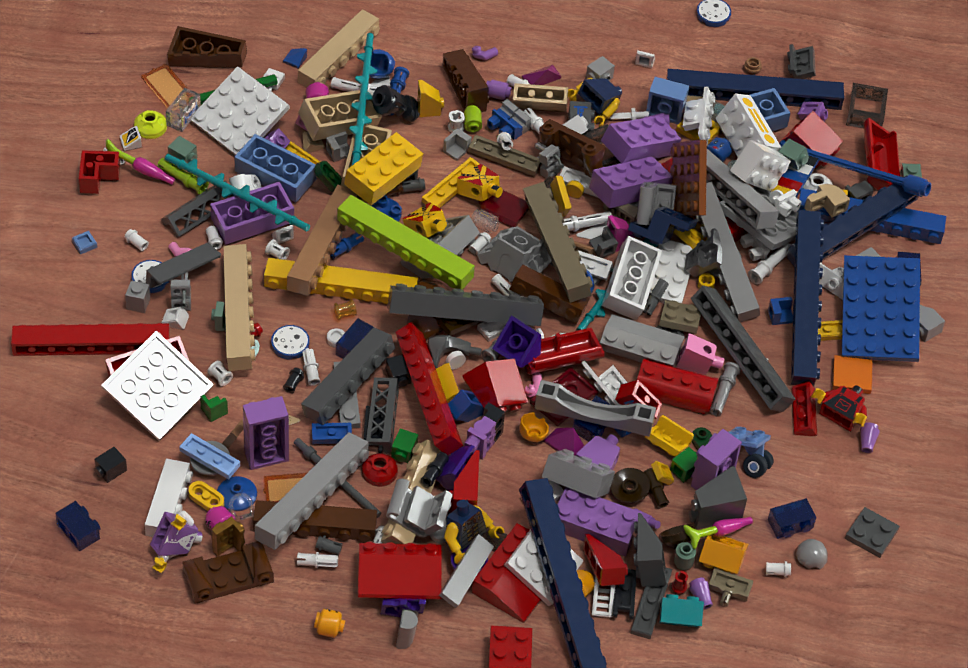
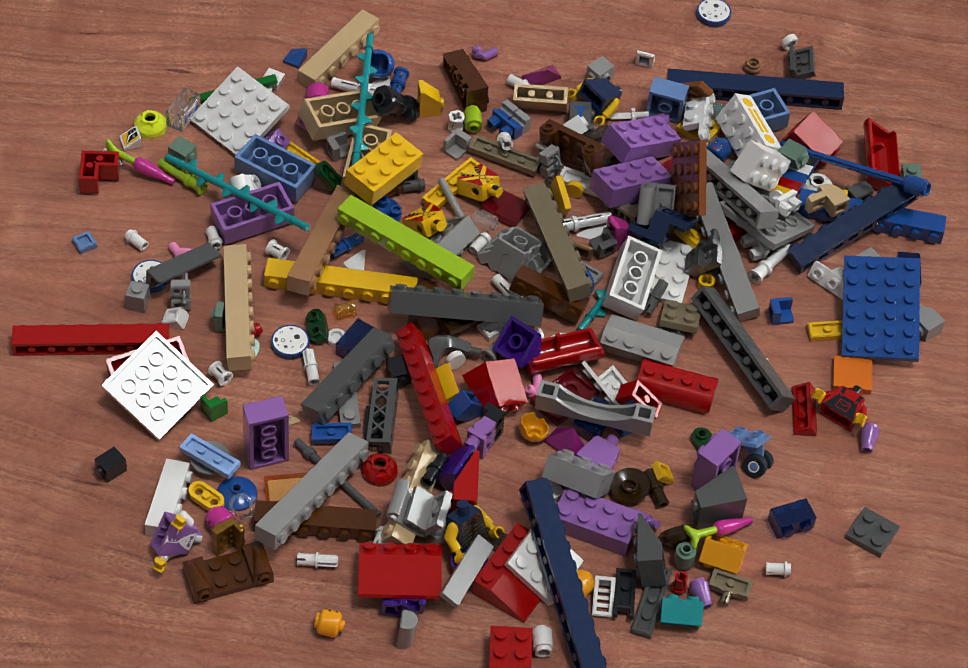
clear blue brick [55,501,101,551] -> none
clear orange piece [141,64,193,111] -> none
dark grey fence [161,181,234,237] -> none
reddish brown wedge [167,26,247,67] -> none
medium nougat tile [222,419,243,449] -> none
white slope [272,225,294,244] -> none
black pin [283,368,304,393] -> none
tan slope [303,132,325,153] -> none
dark grey pin [316,536,343,556] -> none
green brick [391,428,419,463] -> none
medium lavender brick [486,80,512,100] -> none
white pin [523,108,544,134] -> none
white panel [578,250,613,281] -> none
red slope [583,534,628,586] -> none
yellow bracket [645,415,694,457] -> none
green brick [670,447,697,483] -> none
bright pink torso [676,333,724,375] -> none
light grey pin [710,362,741,416] -> none
dark blue brick [791,210,824,387] -> none
light grey hair [796,539,828,569] -> none
medium lavender bracket [798,102,828,122] -> none
clear smoke window [846,83,888,128] -> none
none -> dark green plate [306,309,329,344]
none -> white sticker [344,250,366,270]
none -> light grey bar [438,178,464,217]
none -> white brick [532,625,554,658]
none -> dark orange plate [682,81,714,98]
none -> white tile [780,34,799,50]

